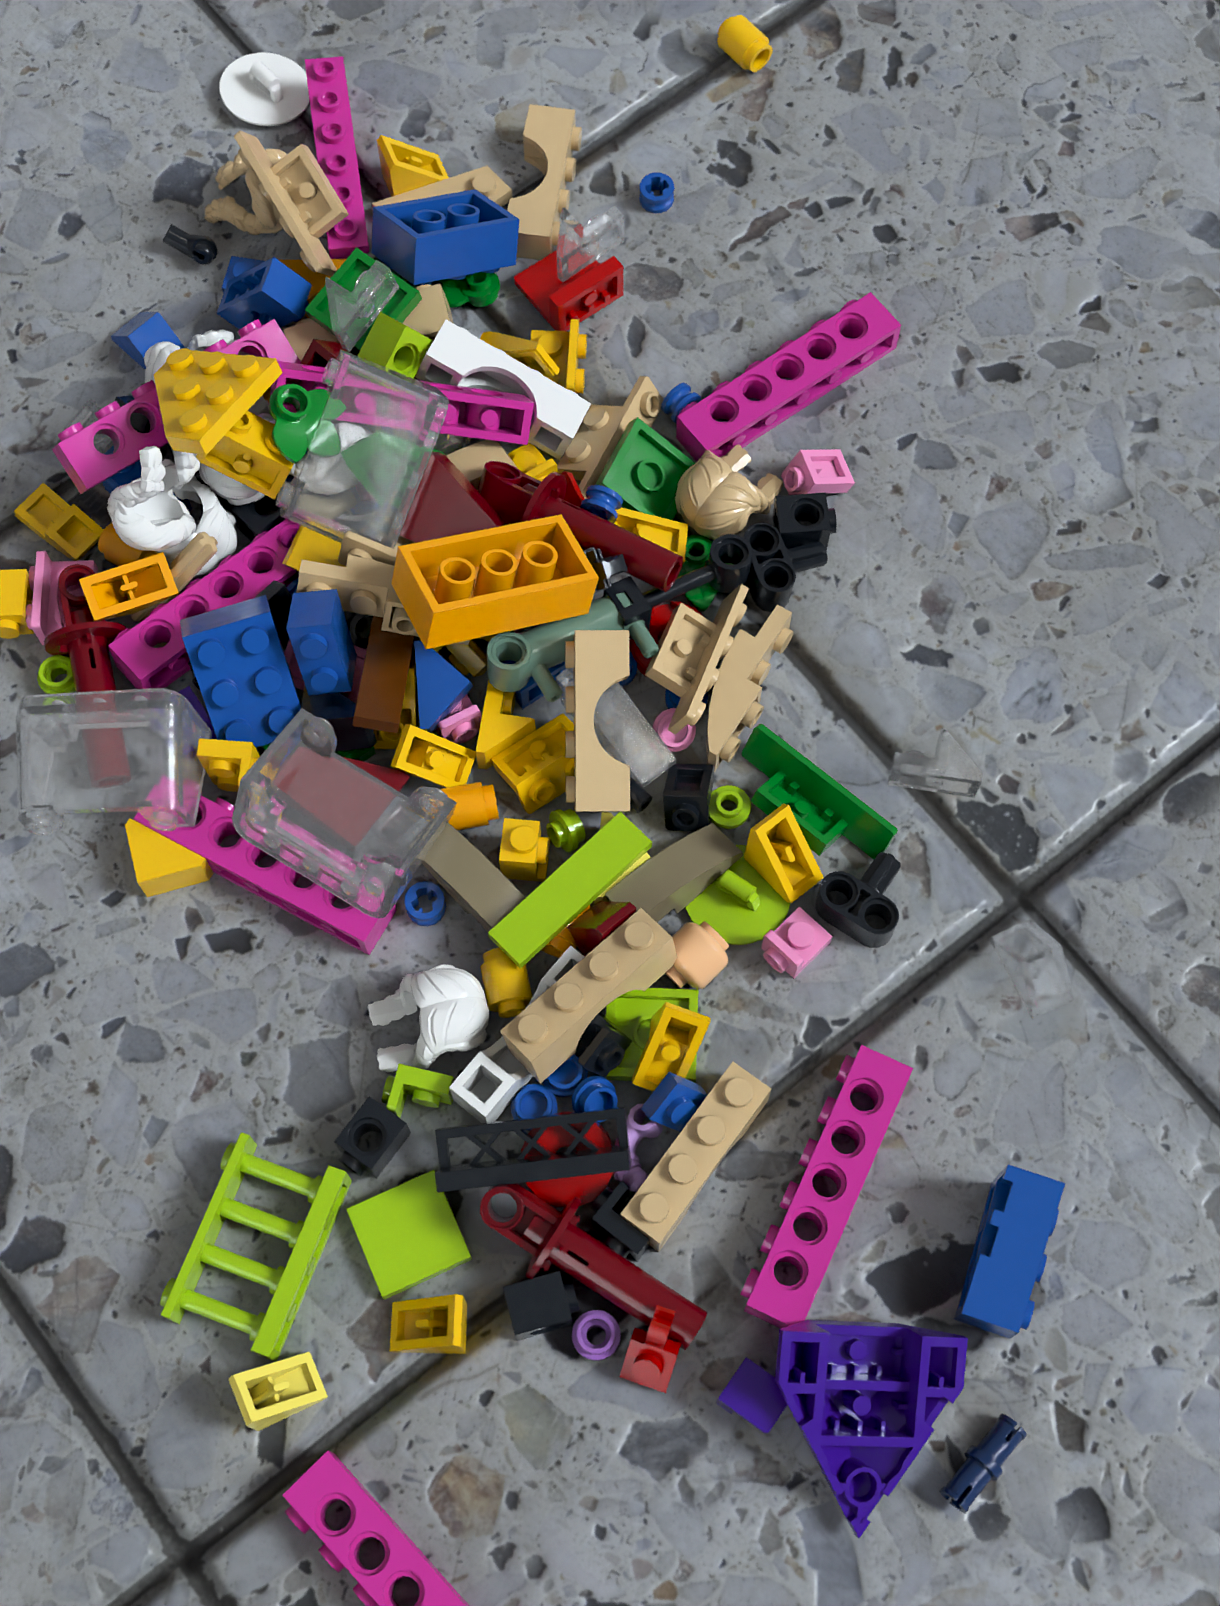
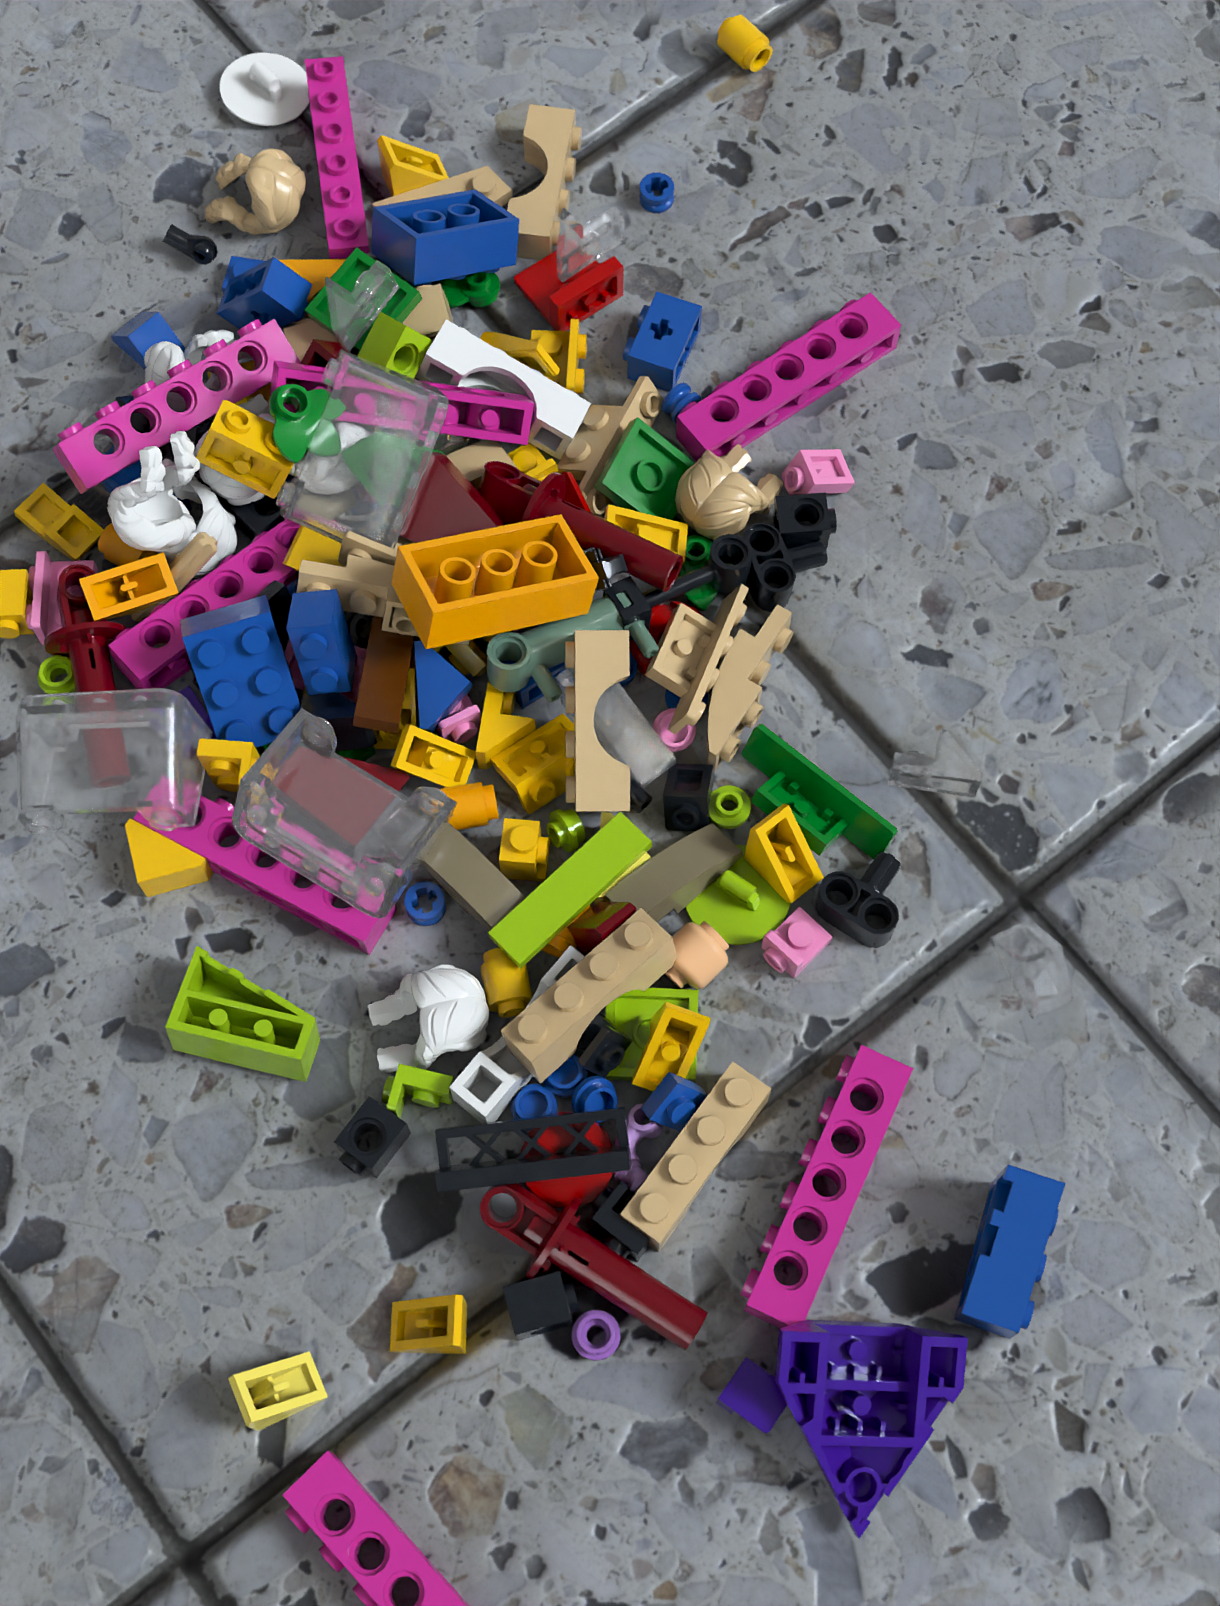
yellow plate [154,348,282,455] -> none
lime fence [160,1132,352,1362] -> none
tan bracket [234,130,349,276] -> none
lime tile [346,1170,472,1300] -> none
blue bush [580,485,623,523] -> none
red plate [619,1305,681,1393] -> none
dark blue pin [940,1414,1027,1513] -> none
none -> lime wedge [165,946,320,1082]
none -> blue brick [623,292,702,392]

